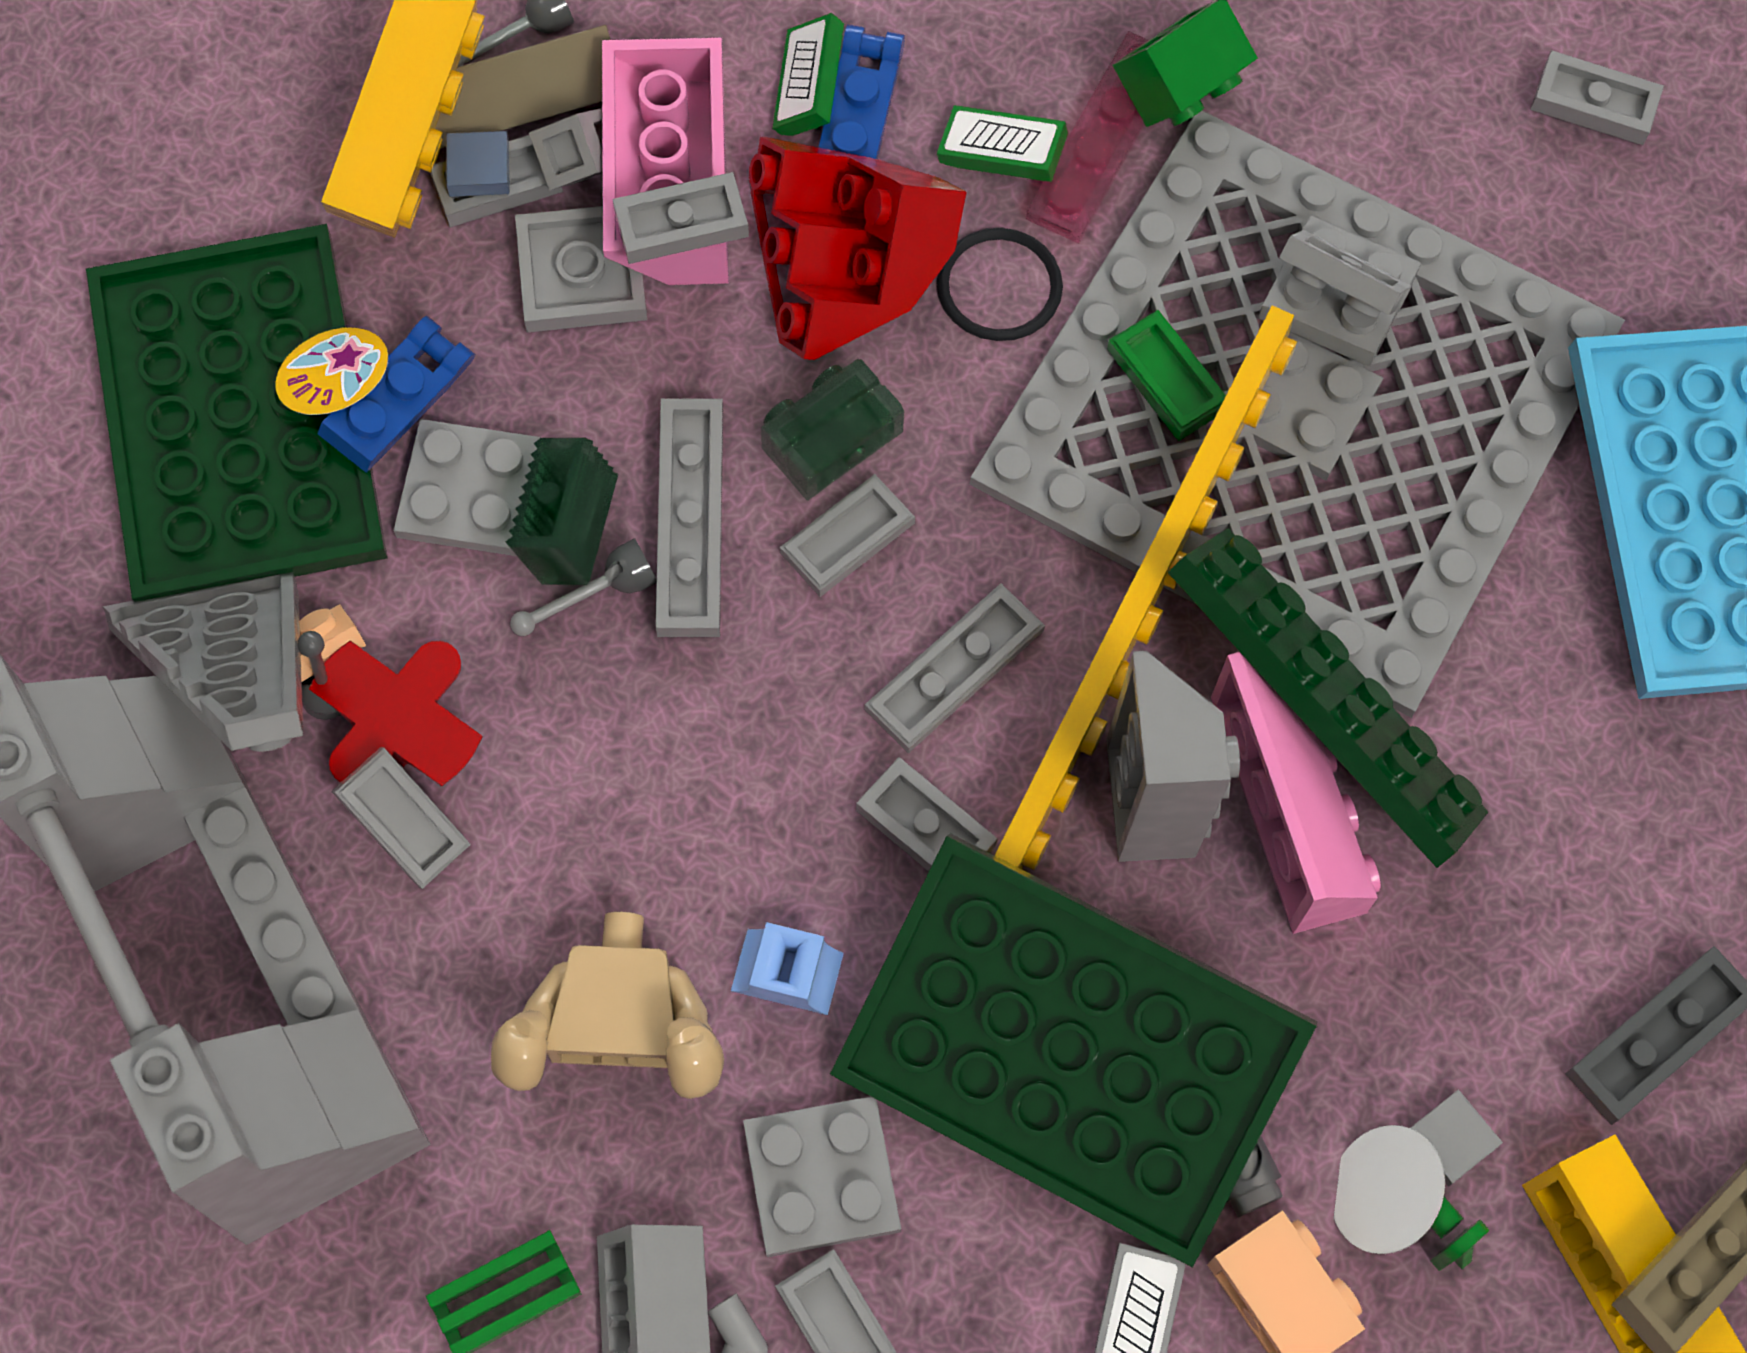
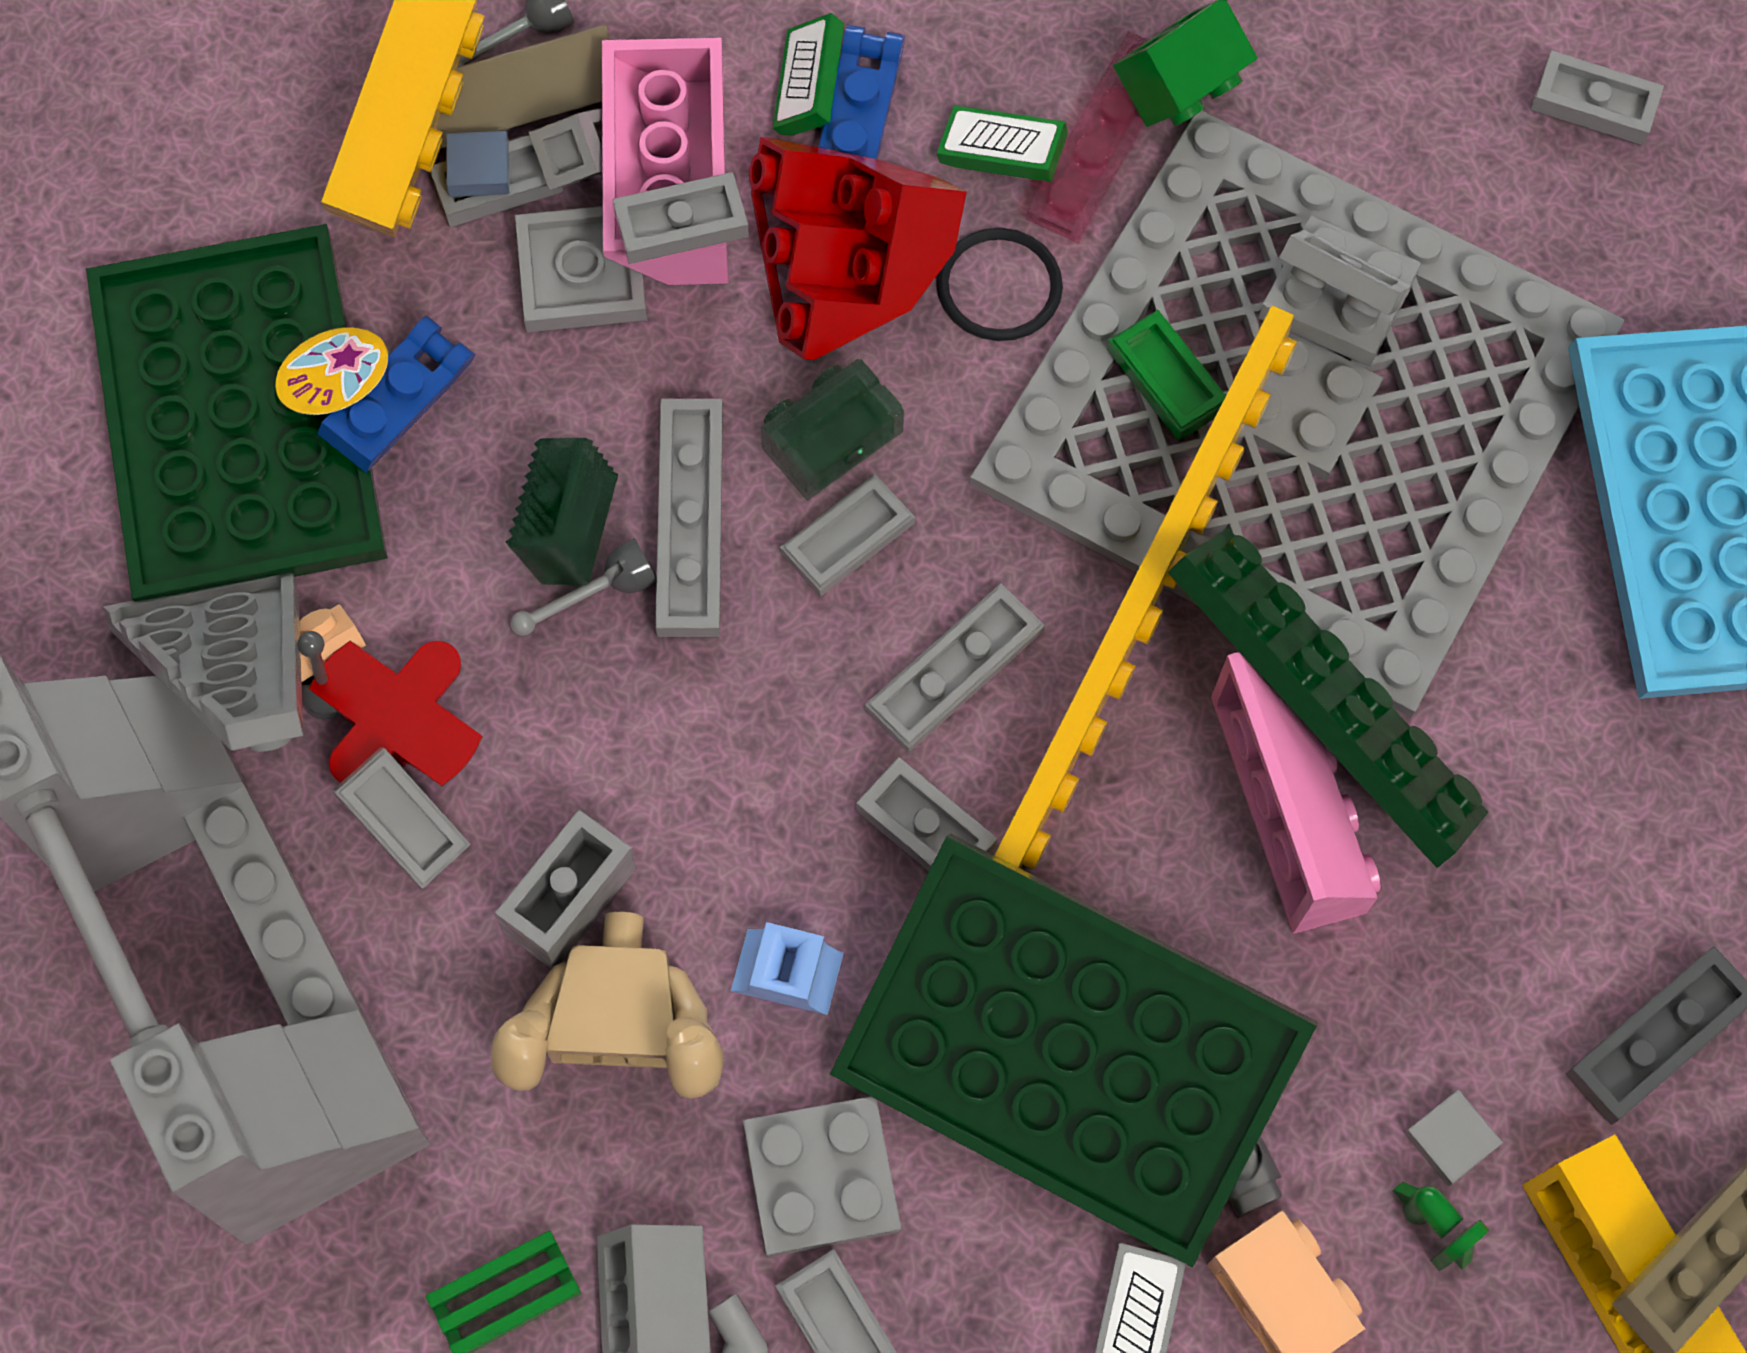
light grey plate [393,419,543,556] -> none
light grey slope [1106,651,1240,862] -> none
white sticker [1334,1125,1445,1254] -> none
none -> light grey brick [495,809,636,969]

